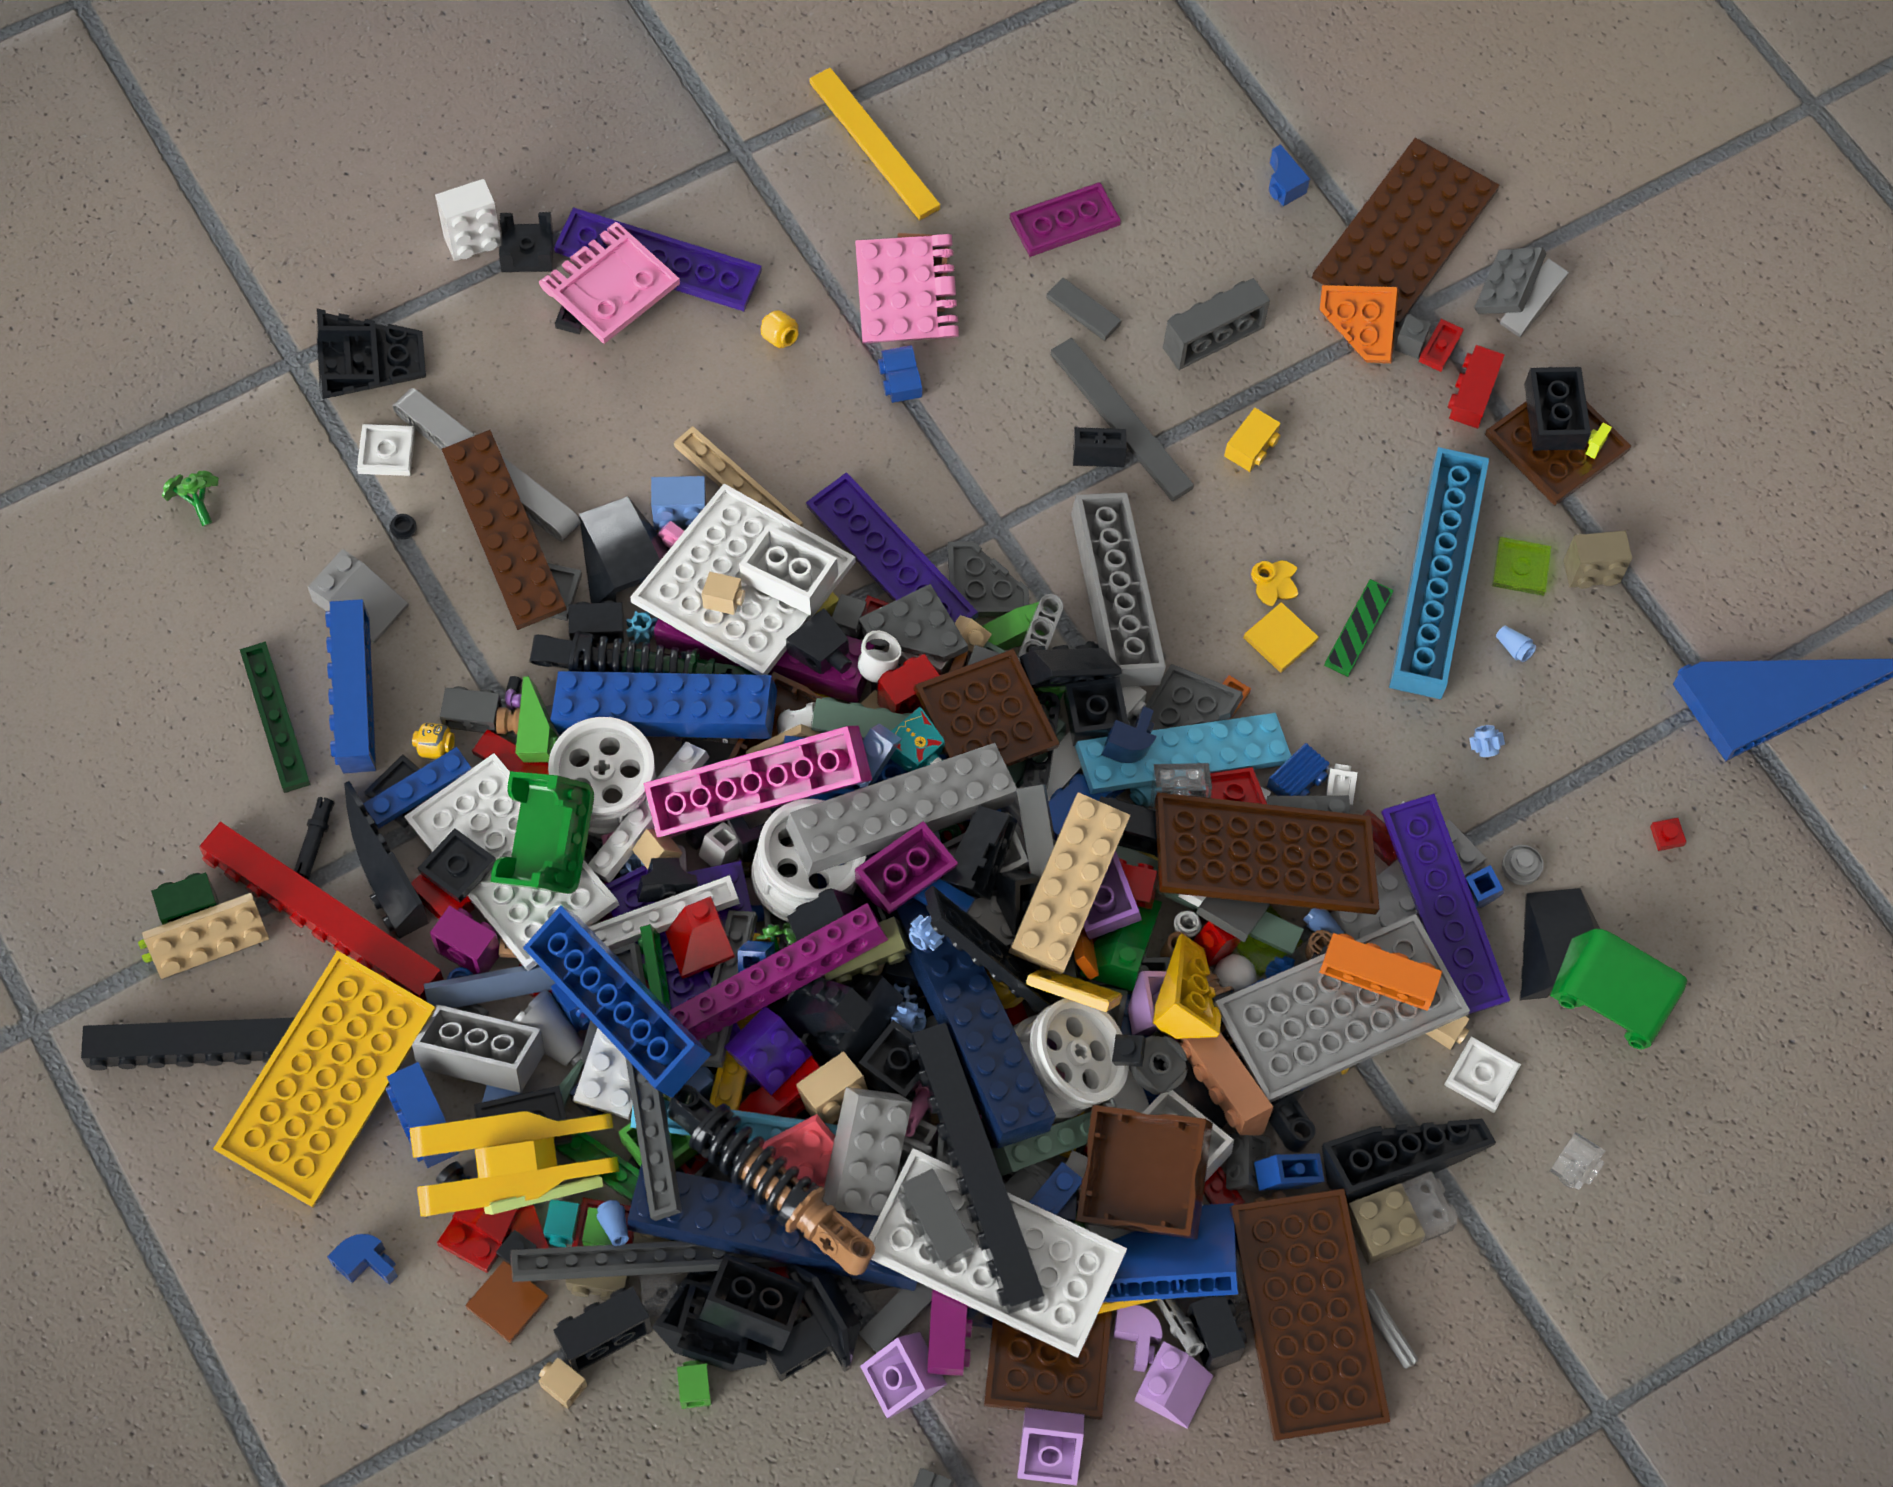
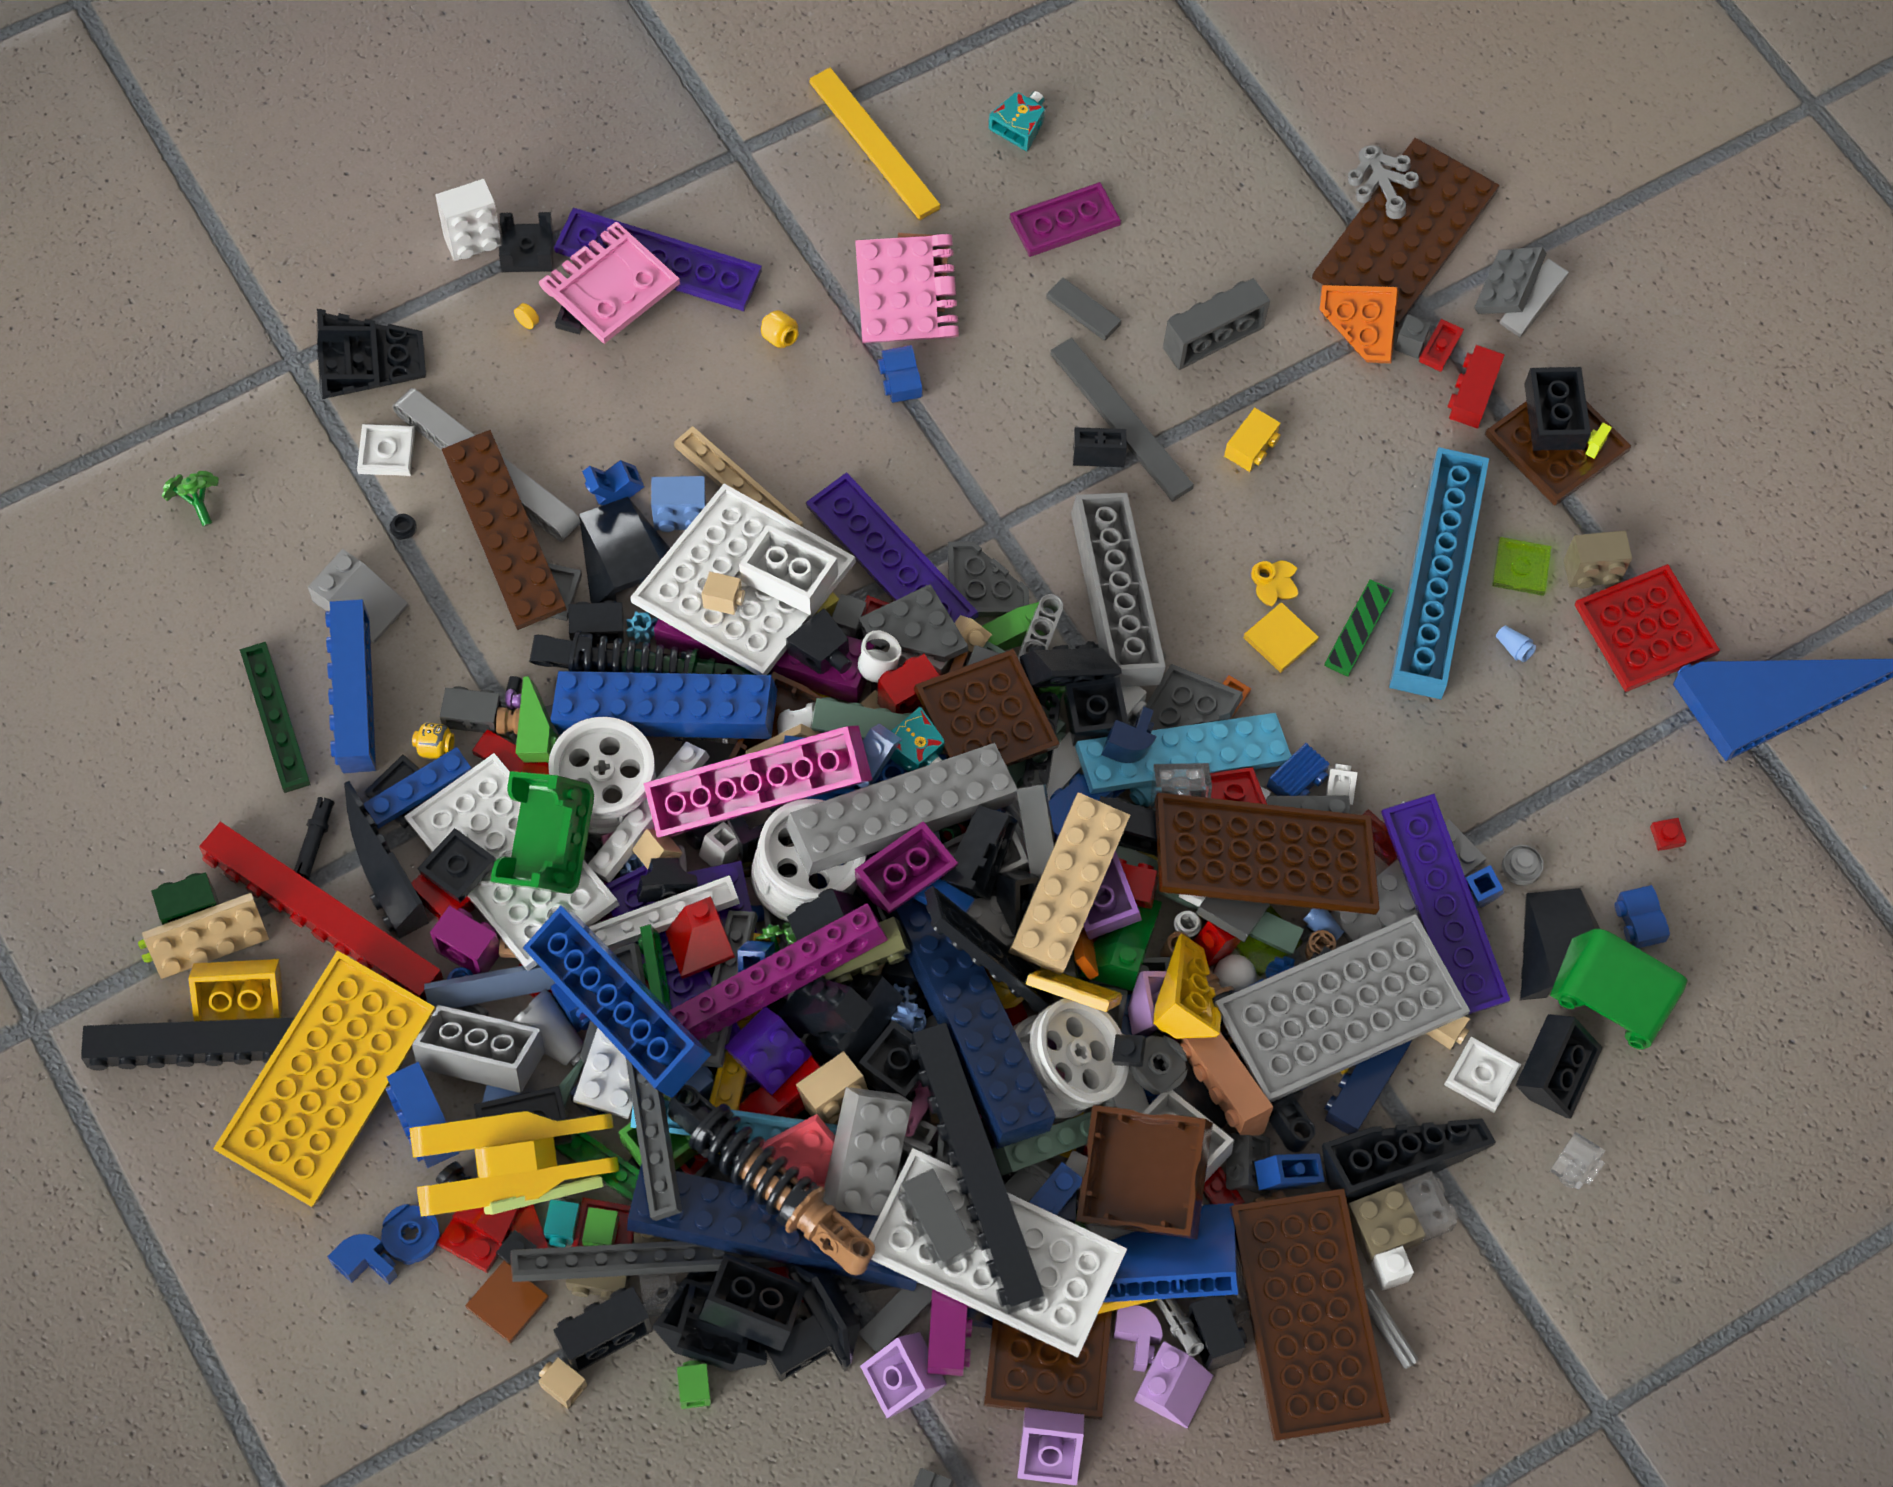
medium blue cone [597,1200,629,1246] -> none
bright pink plate [657,521,684,548] -> none
light blue gear [909,914,945,951] -> none
blue arch [1269,144,1310,206] -> none
orange brick [1319,933,1442,1011] -> none
light blue gear [1469,725,1505,757] -> none
none -> yellow slope [188,959,282,1021]
none -> blue plate [381,1204,441,1265]
none -> yellow tile [514,303,539,329]
none -> blue brick [582,460,645,505]
none -> teal torso [988,91,1045,152]
none -> dark blue brick [1324,1039,1413,1135]
none -> light grey plant [1348,145,1419,219]
none -> white brick [1371,1246,1414,1291]
none -> black slope [1516,1014,1603,1119]
none -> red plate [1575,564,1720,692]
none -> blue brick [1615,885,1670,948]

